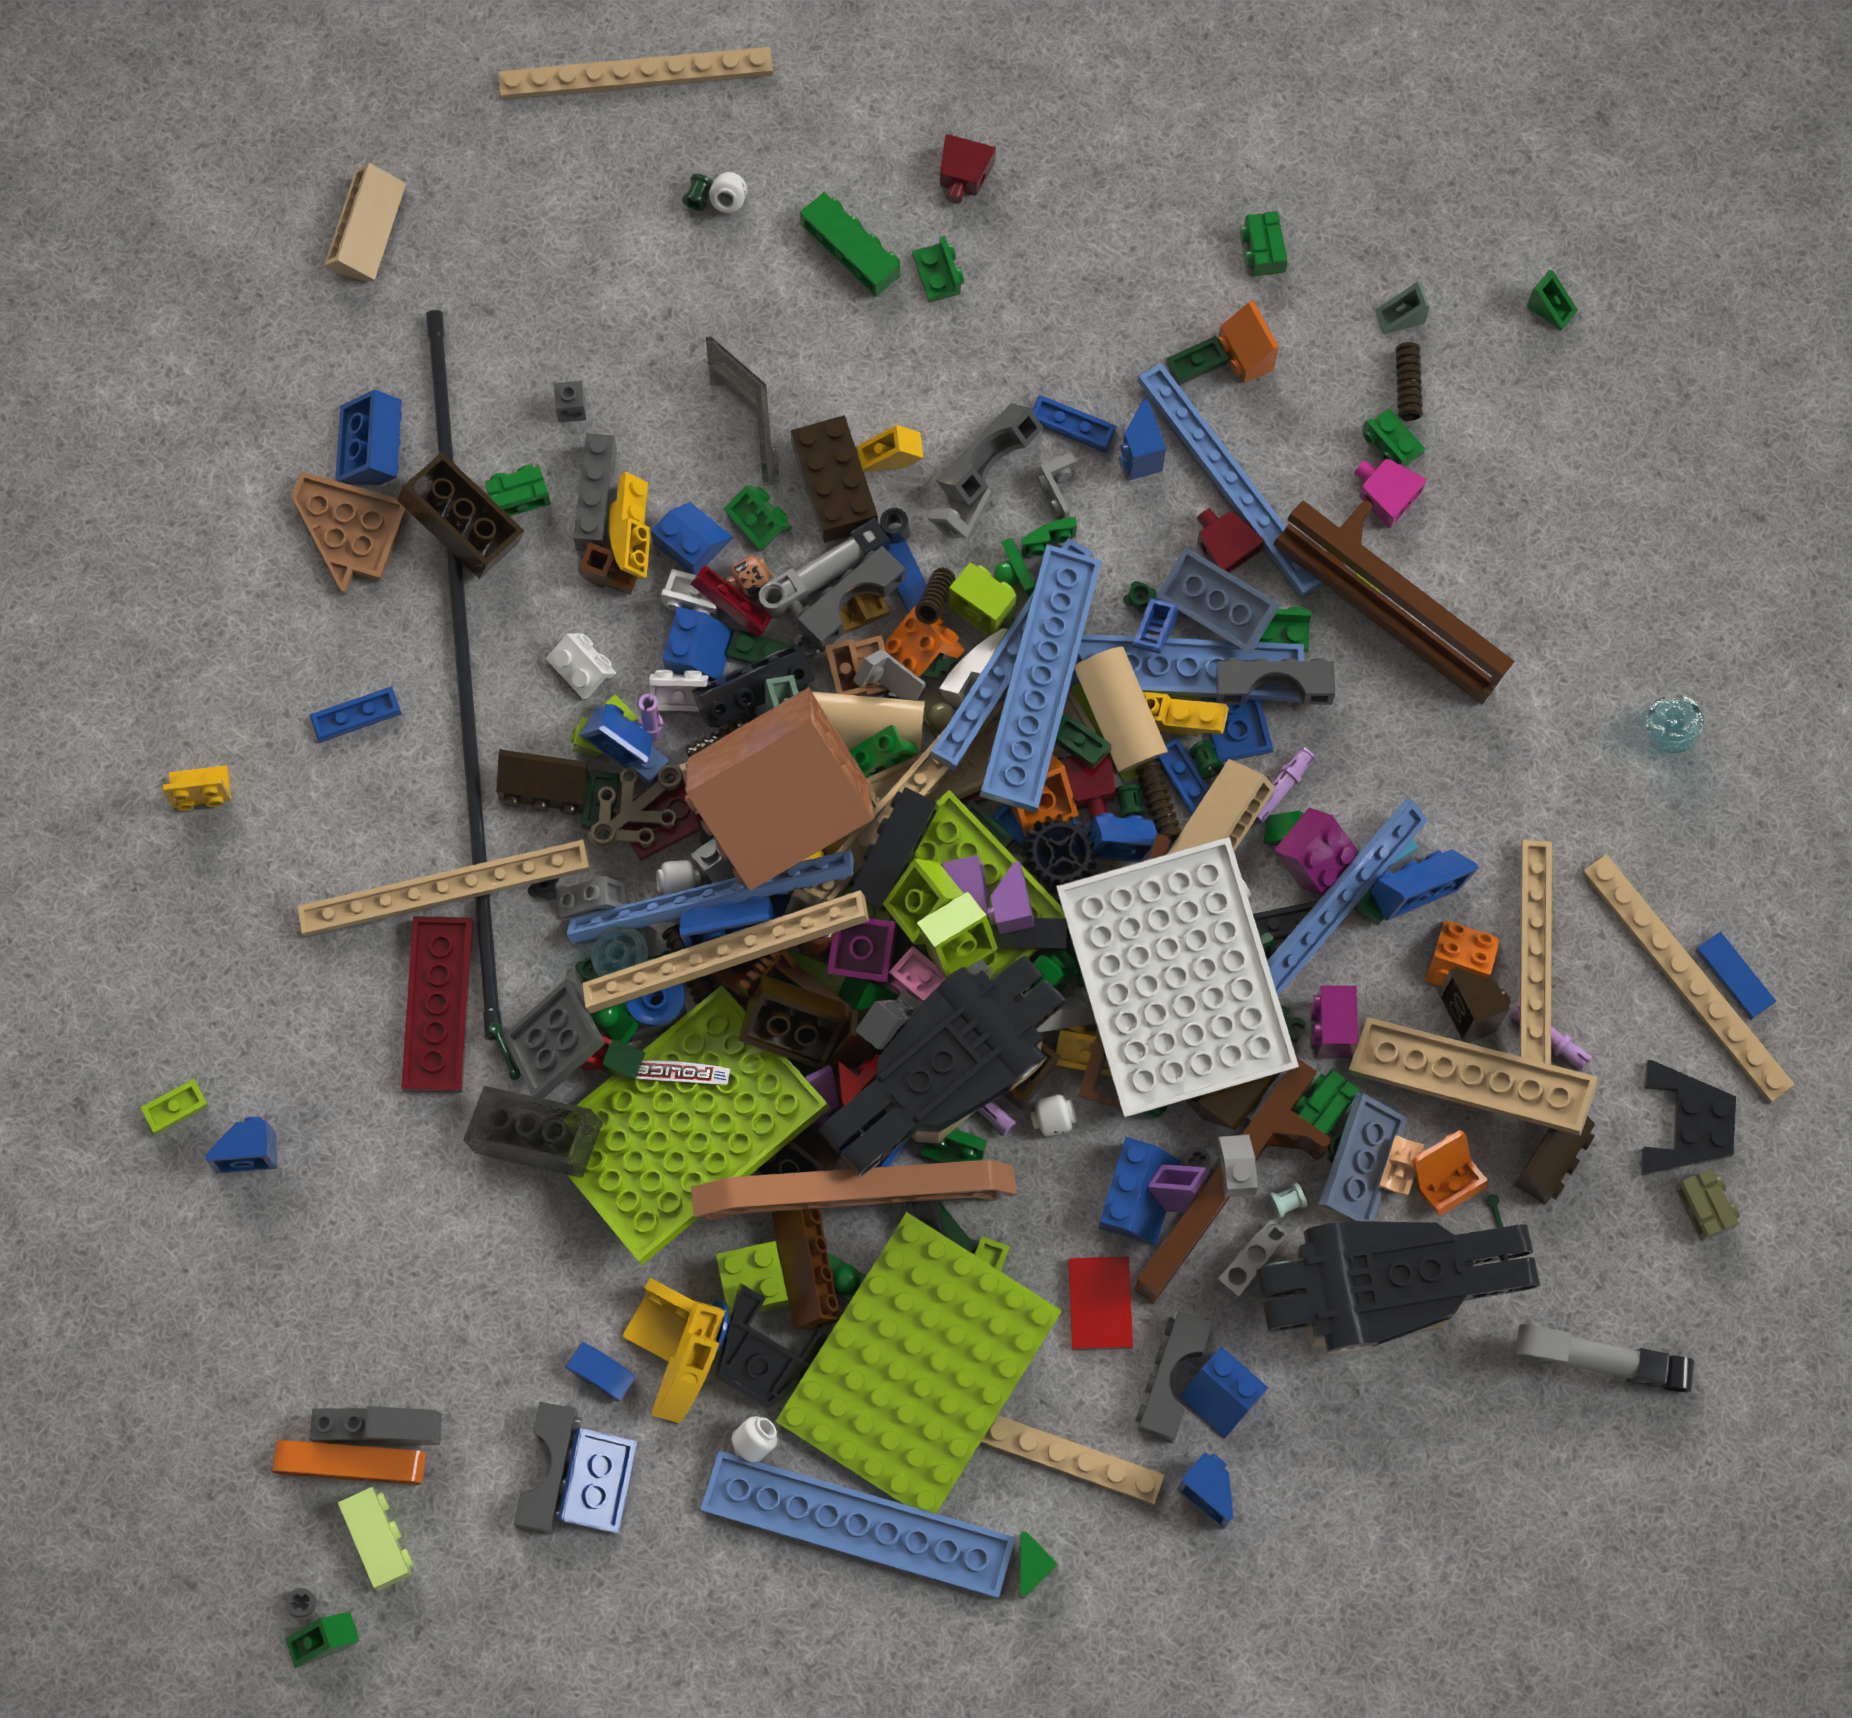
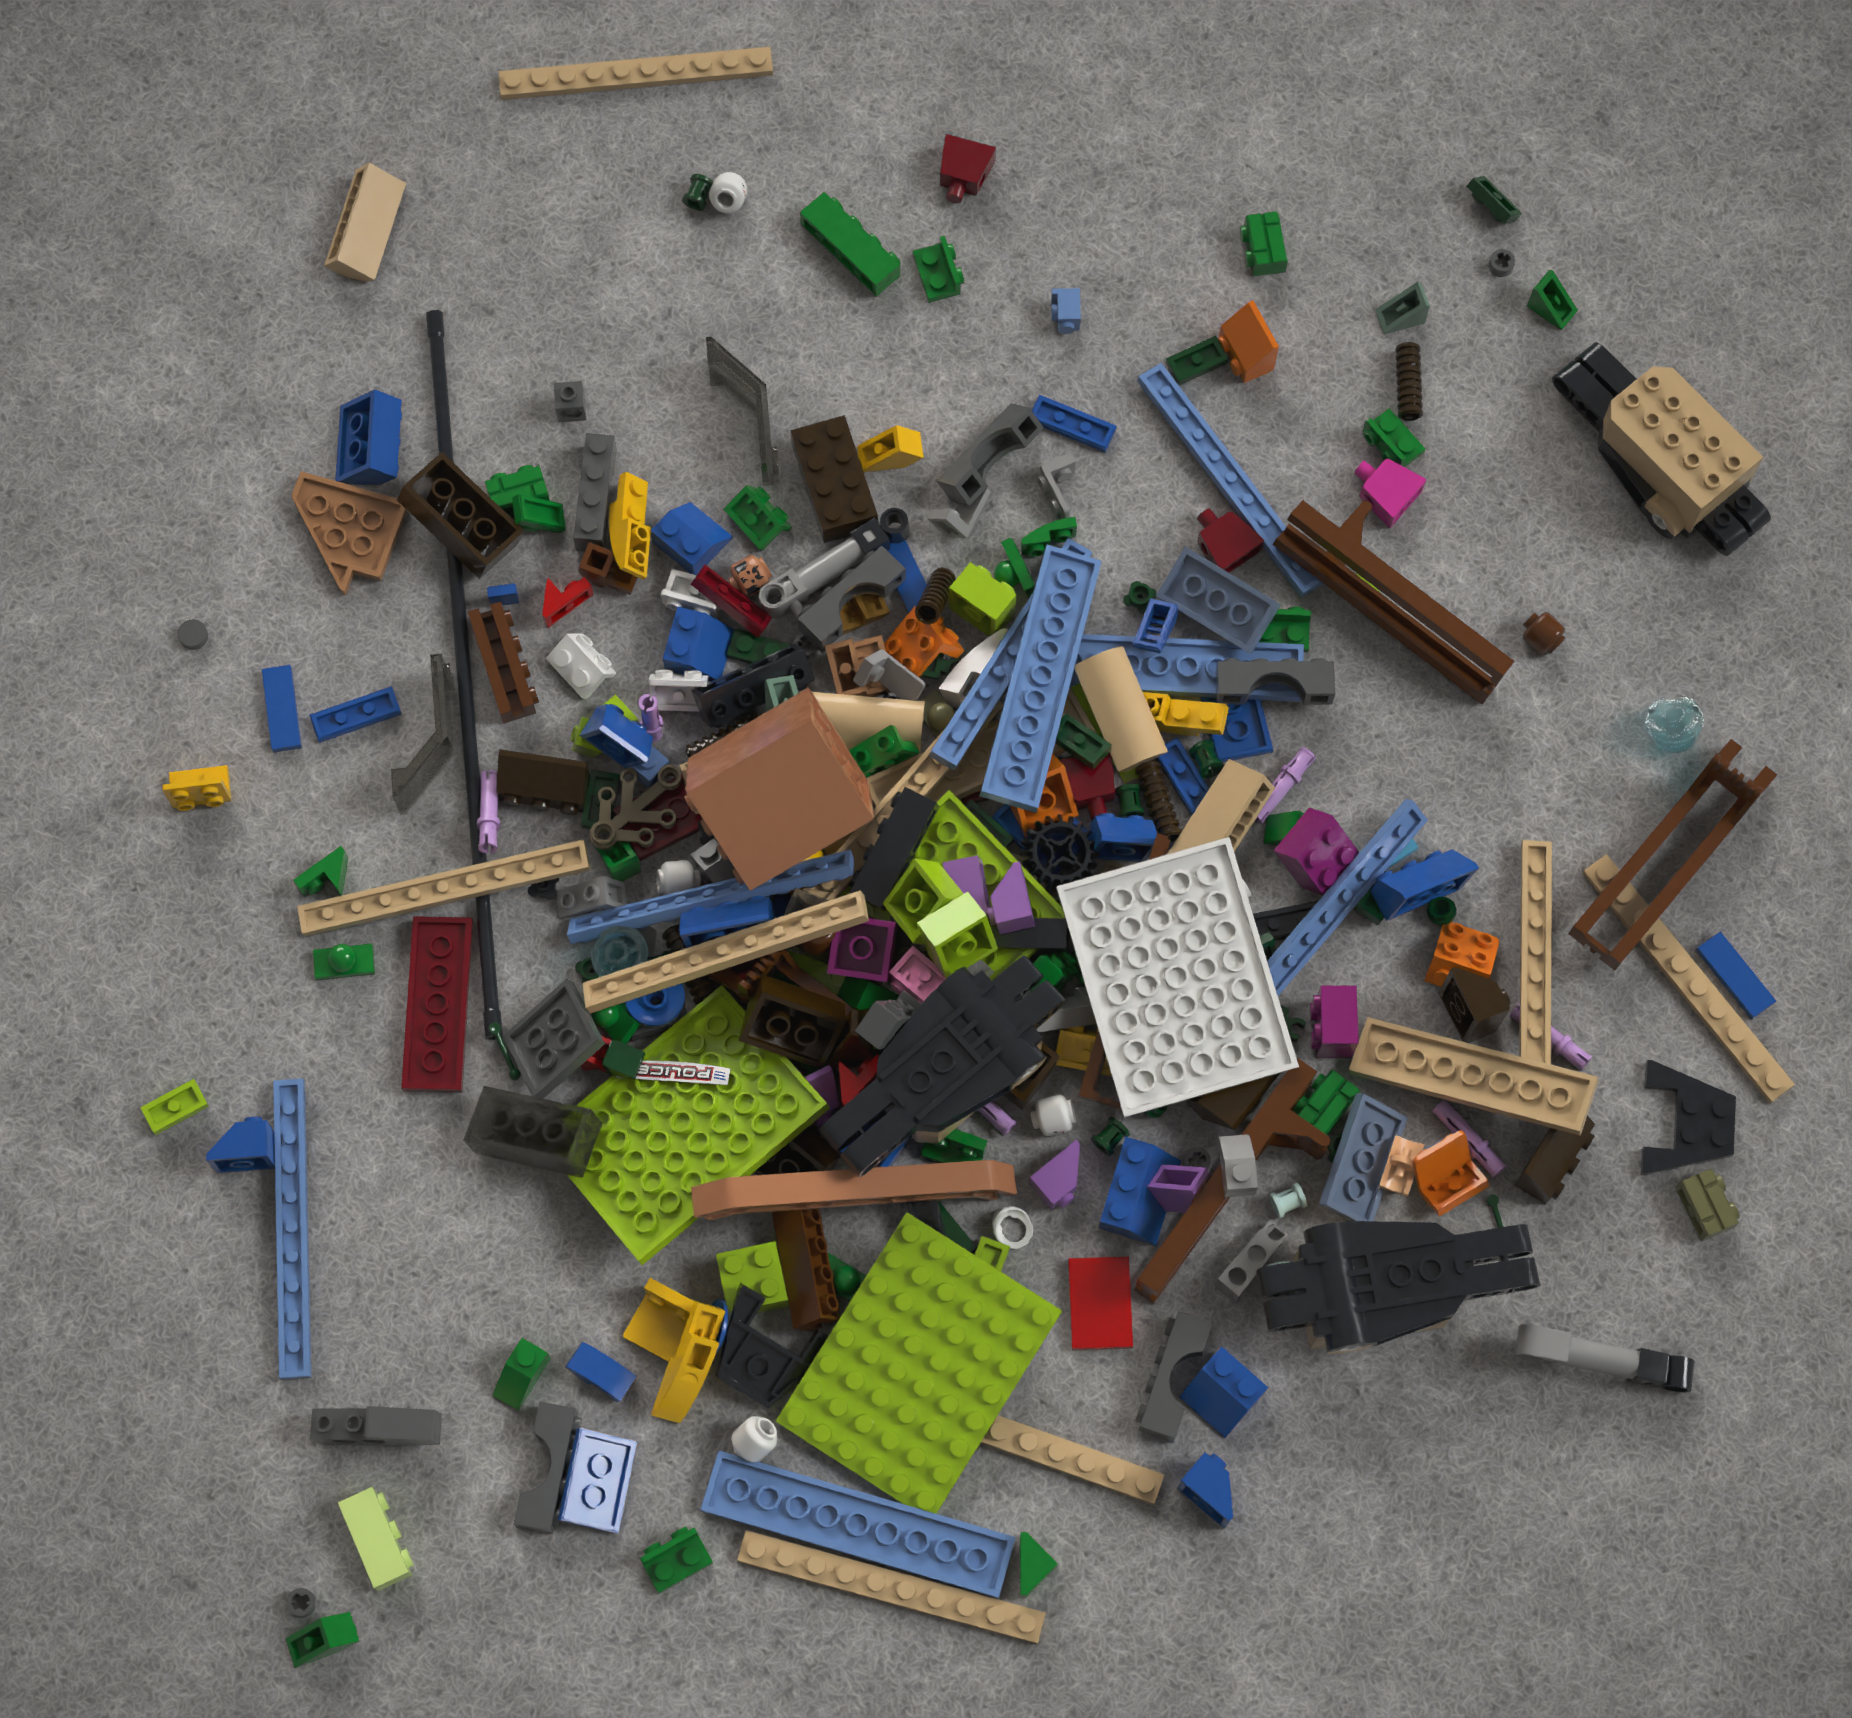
orange beam [272,1440,426,1485] -> none
blue slope [1119,399,1166,480] -> none
none -> dark grey tile [178,619,208,650]
none -> blue tile [262,665,302,753]
none -> medium blue plate [273,1079,312,1380]
none -> green slope [293,846,348,897]
none -> green tile [313,943,375,981]
none -> clear smoke windscreen [391,653,455,815]
none -> reddish brown brick [468,601,539,724]
none -> lavender pin [477,770,500,854]
none -> blue tile [487,583,519,605]
none -> green slope [492,1338,551,1411]
none -> green tile [512,494,566,533]
none -> red slope [542,577,594,628]
none -> green slope [595,842,641,882]
none -> green bracket [639,1527,713,1594]
none -> tan plate [737,1530,1046,1644]
none -> white piece [992,1206,1033,1249]
none -> medium lavender slope [1029,1140,1080,1211]
none -> medium blue brick [1051,288,1081,334]
none -> dark green bush [1091,1116,1130,1156]
none -> dark green plate [1427,897,1457,925]
none -> lavender pin [1432,1100,1507,1178]
none -> dark green plate [1467,176,1522,224]
none -> dark grey bush [1488,249,1515,277]
none -> reddish brown head [1523,612,1566,654]
none -> tan piece [1552,342,1771,556]
none -> reddish brown piece [1568,739,1777,971]

